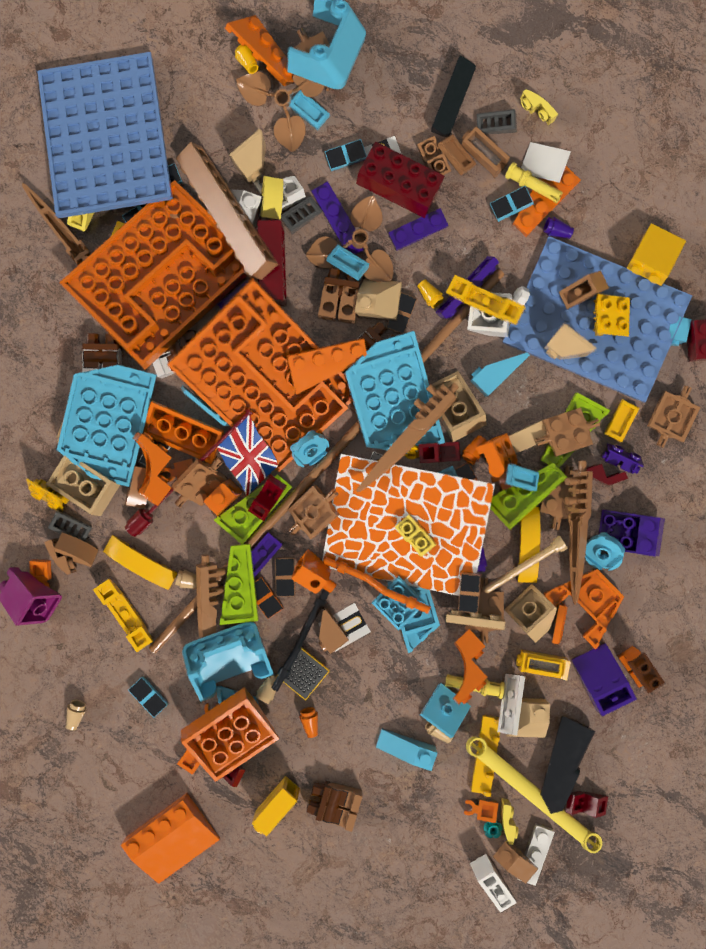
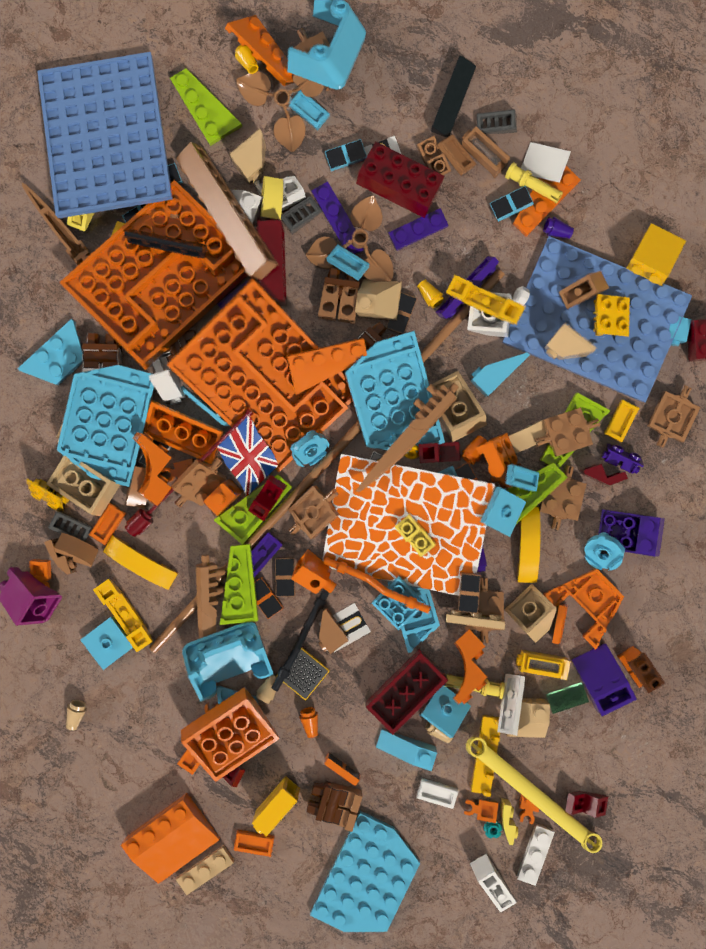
black tile [128,676,169,718] -> none
tan cone [175,569,196,589] -> none
tan piece [484,536,568,593] -> none
medium nougat slope [493,841,539,884] -> none
light yellow slope [520,89,558,125] -> none
black panel [540,716,596,814] -> none
medium nougat piece [564,460,593,605] -> none
none -> medium azure wing [17,319,83,385]
none -> medium azure plate [81,616,133,670]
none -> orange tile [89,503,127,545]
none -> black slope [124,229,207,259]
none -> white slope [149,370,186,405]
none -> lime wing [170,68,243,146]
none -> tan plate [176,845,234,895]
none -> orange tile [234,829,275,857]
none -> medium azure plate [310,811,420,932]
none -> orange tile [324,753,360,786]
none -> dark red brick [366,648,448,735]
none -> white tile [416,778,459,809]
none -> medium azure plate [480,486,526,537]
none -> orange plate [519,794,539,824]
none -> clear green plate [545,682,589,714]

